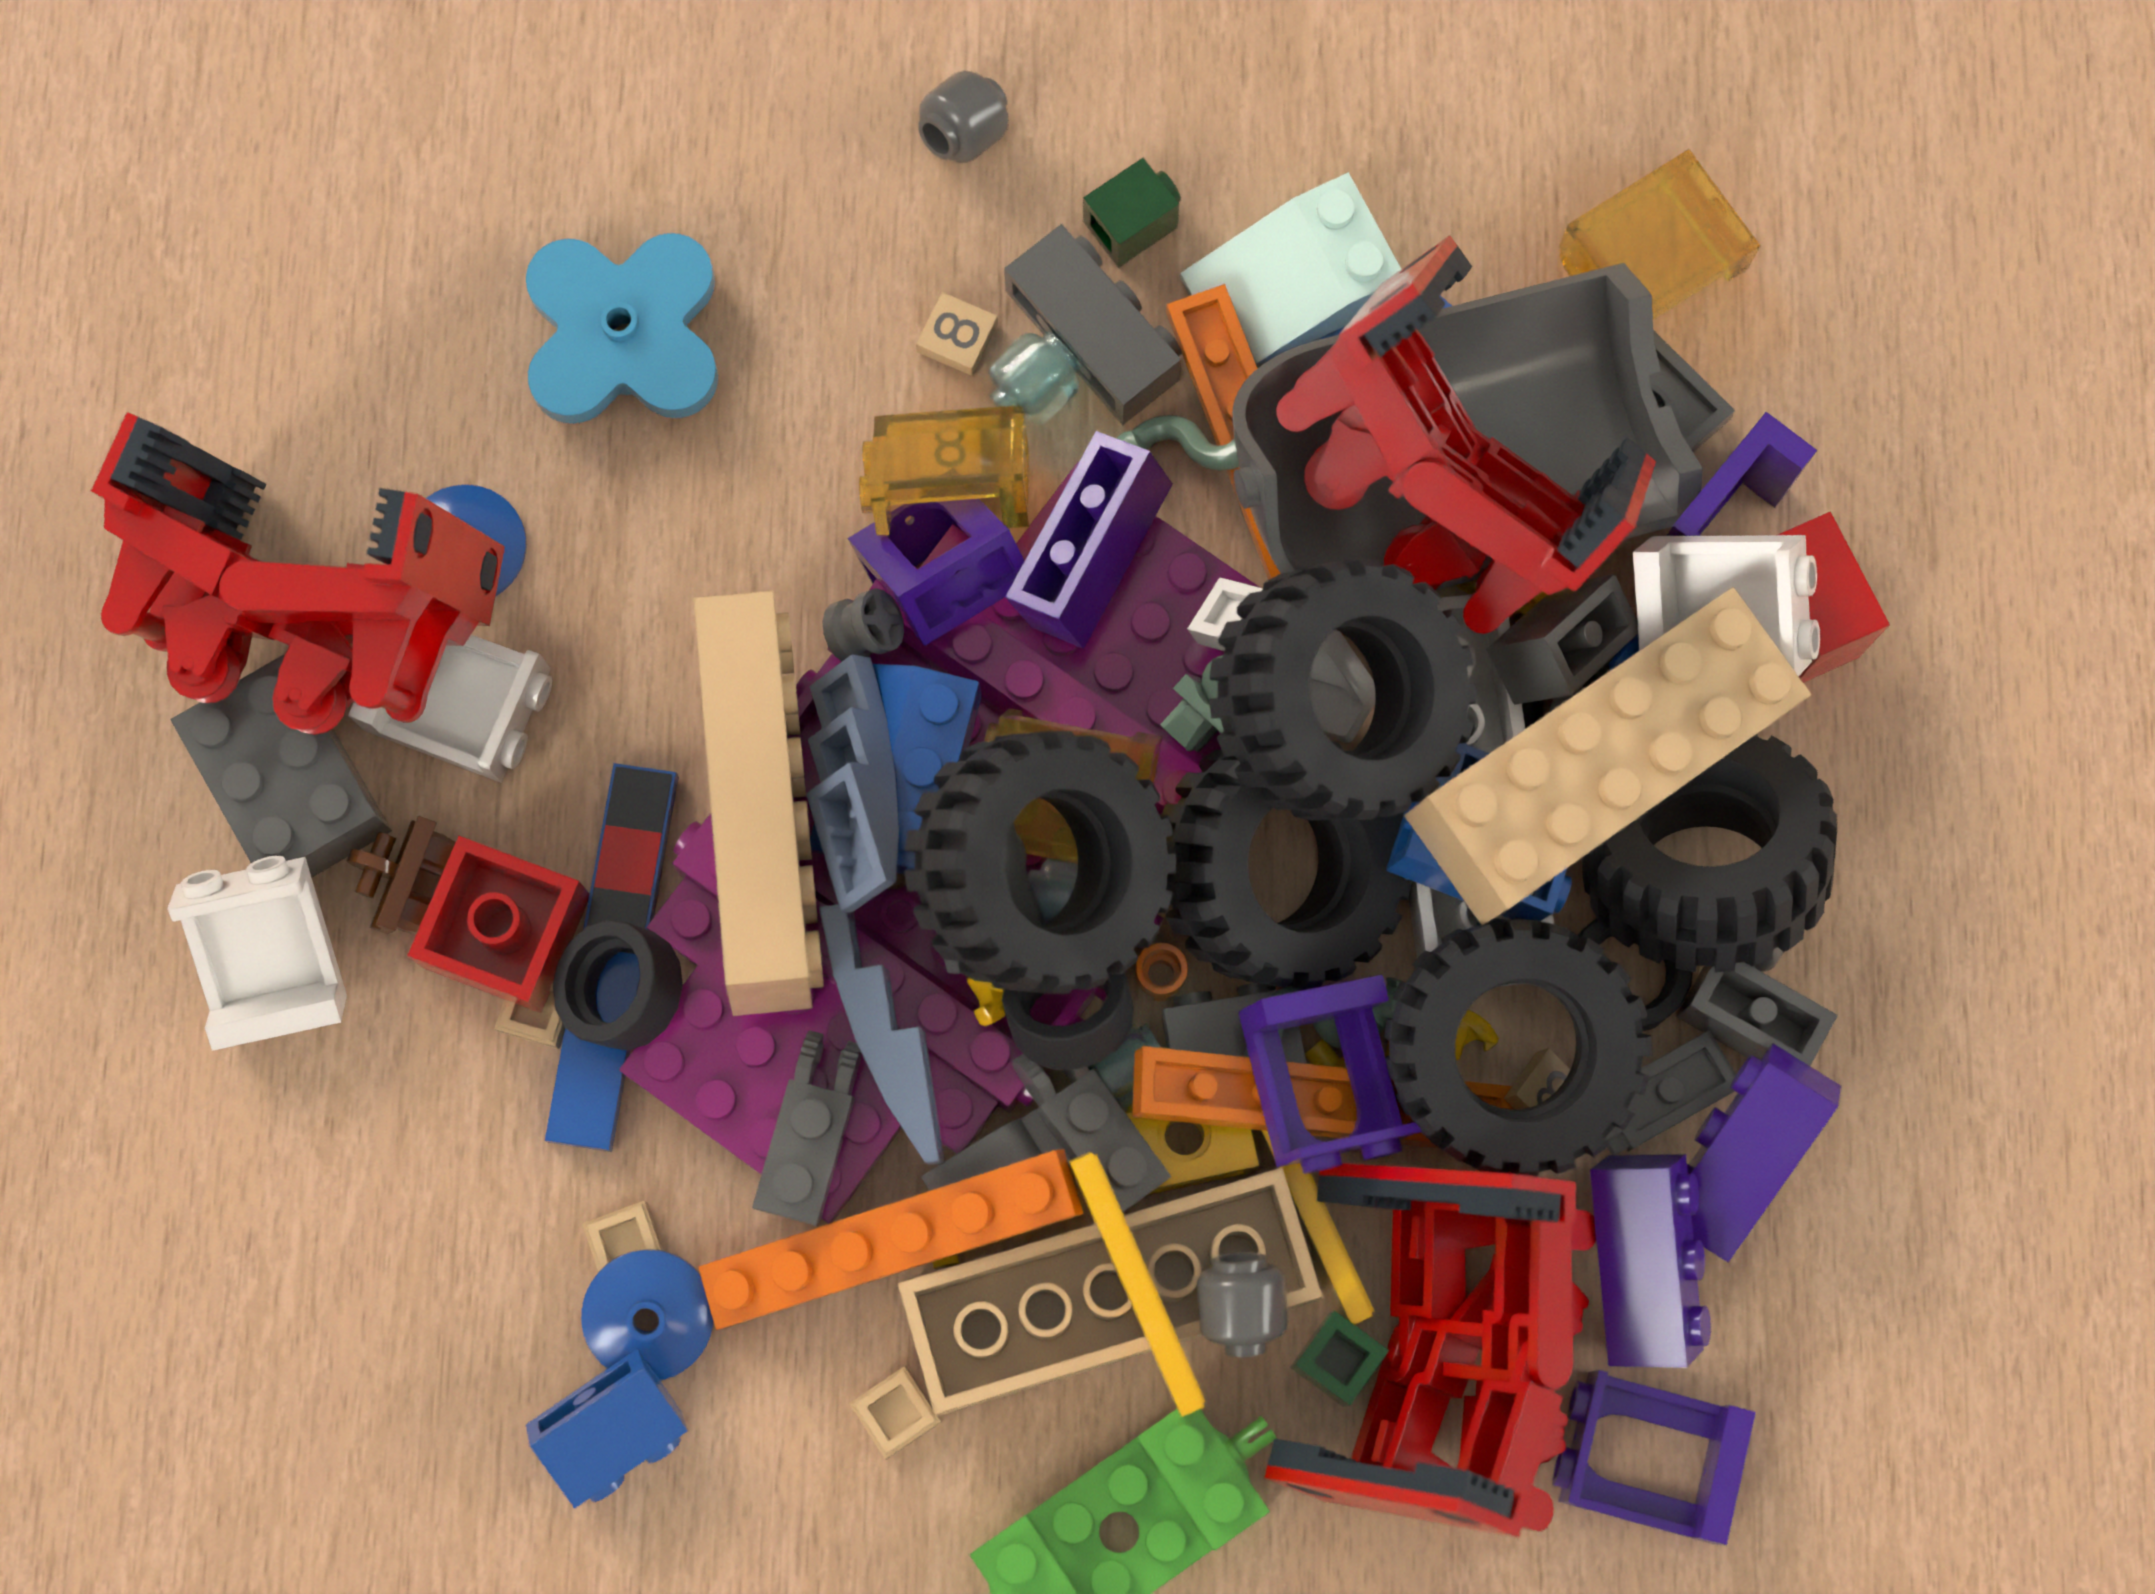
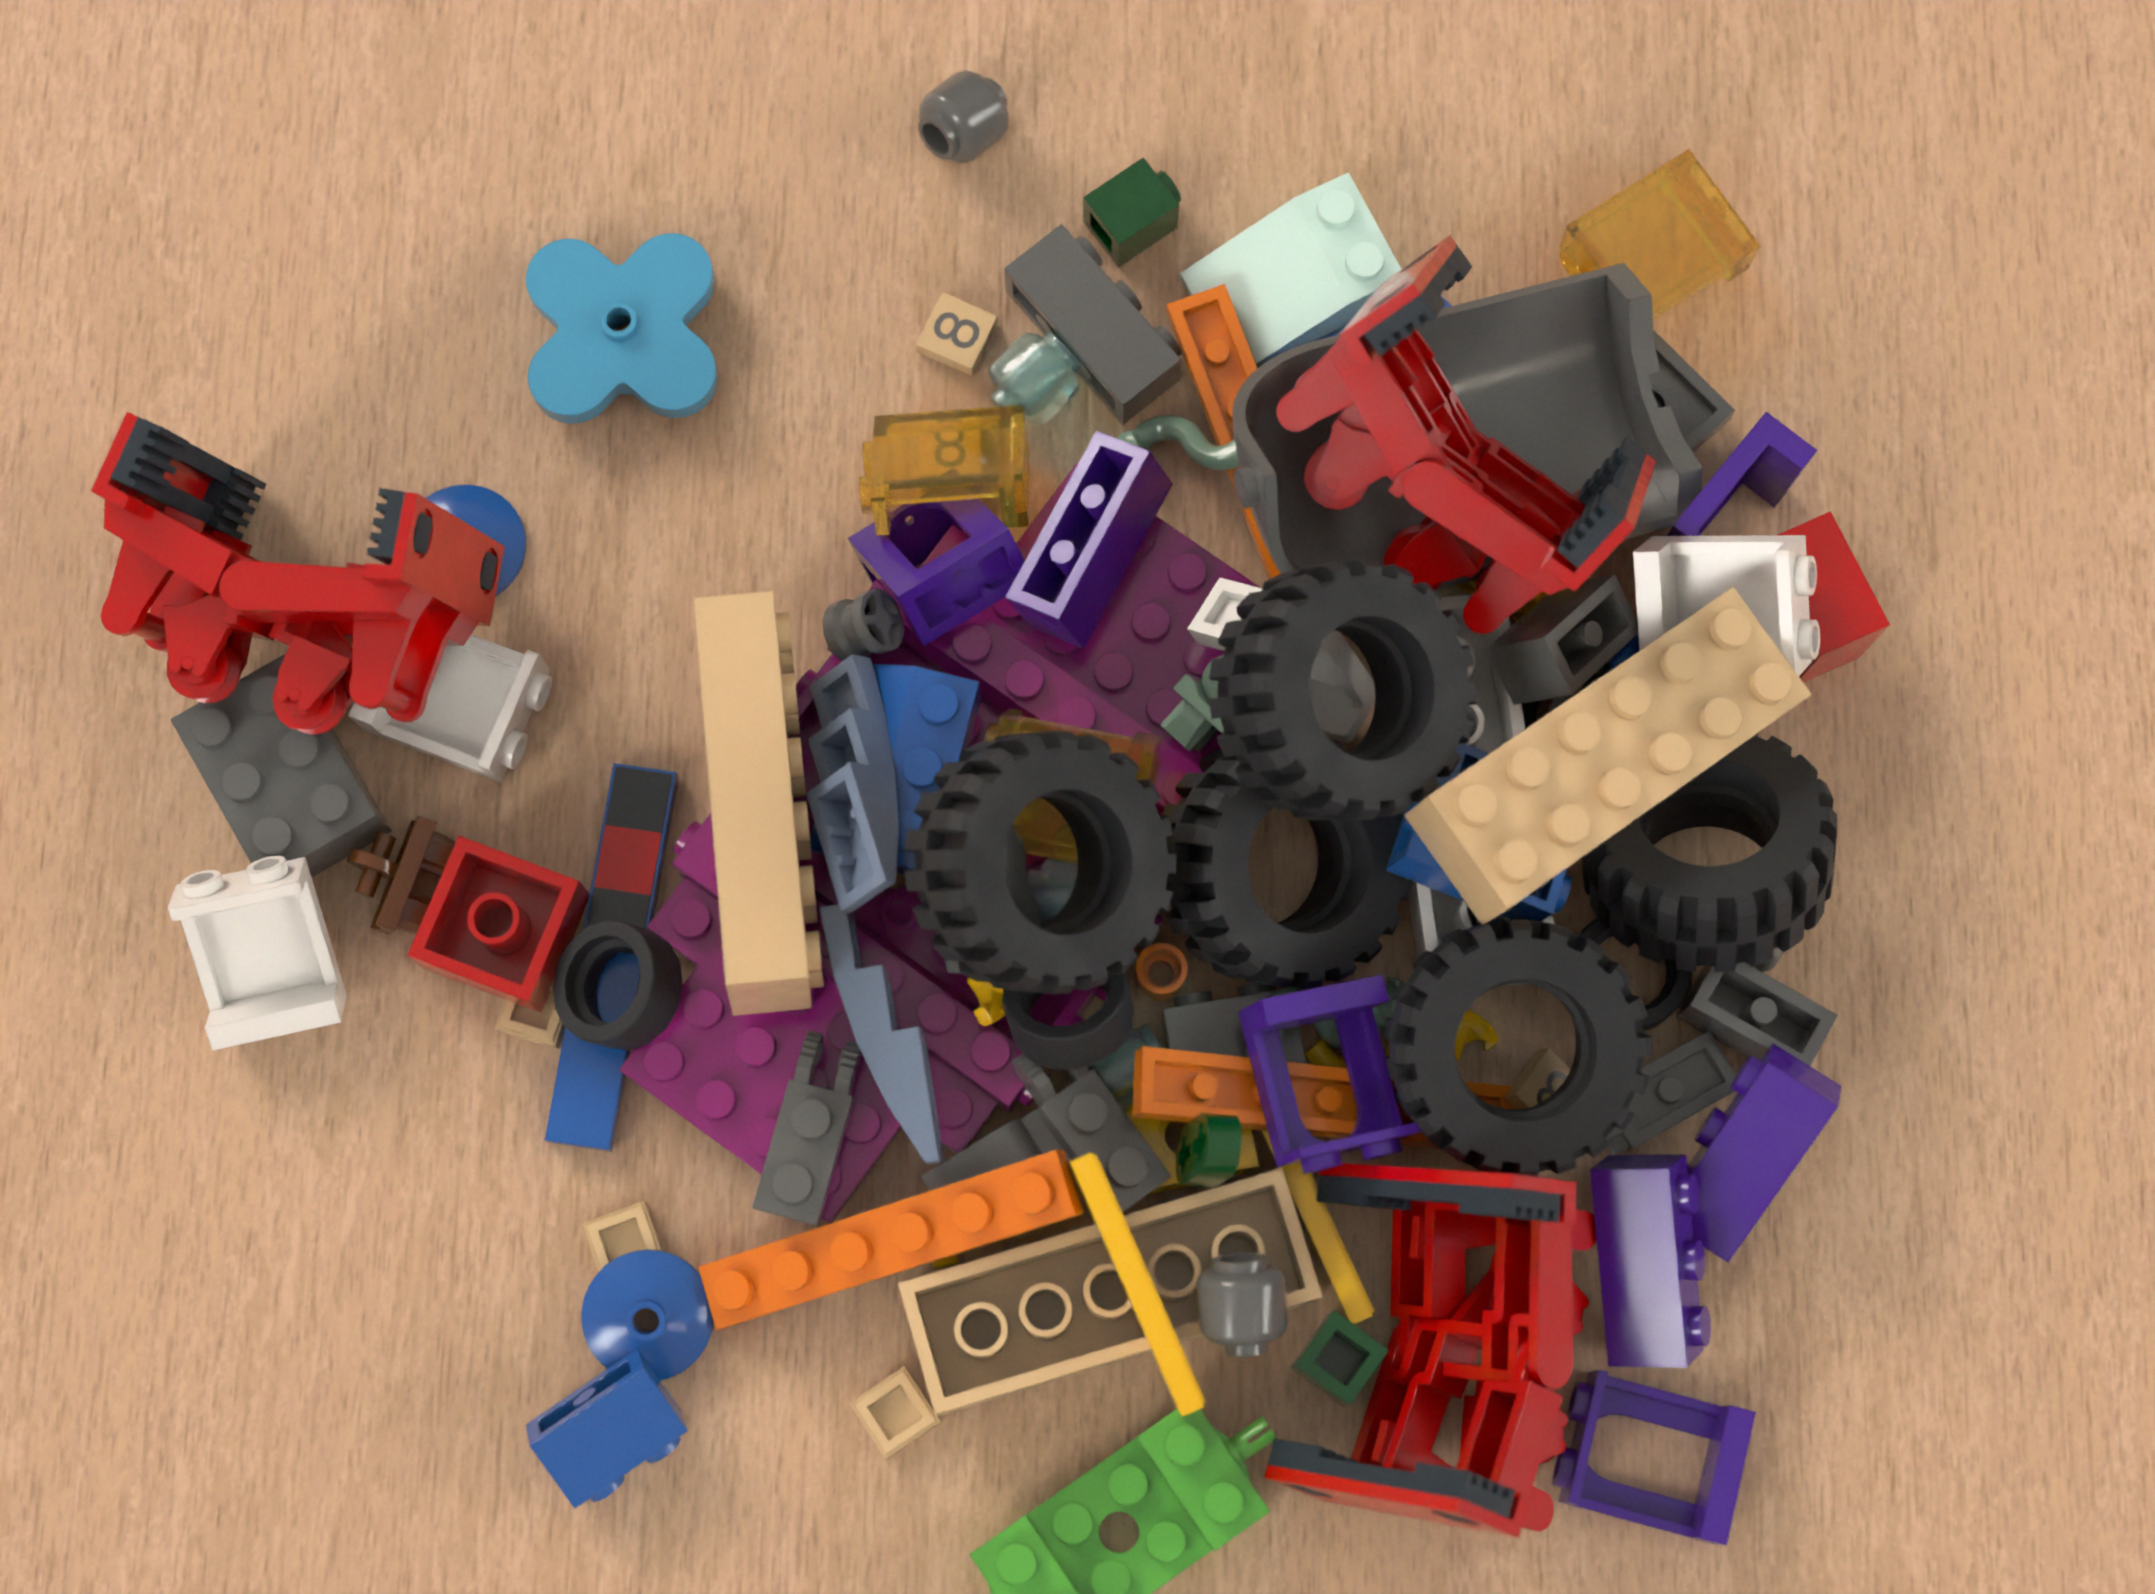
none -> dark green beam [1176,1113,1242,1188]

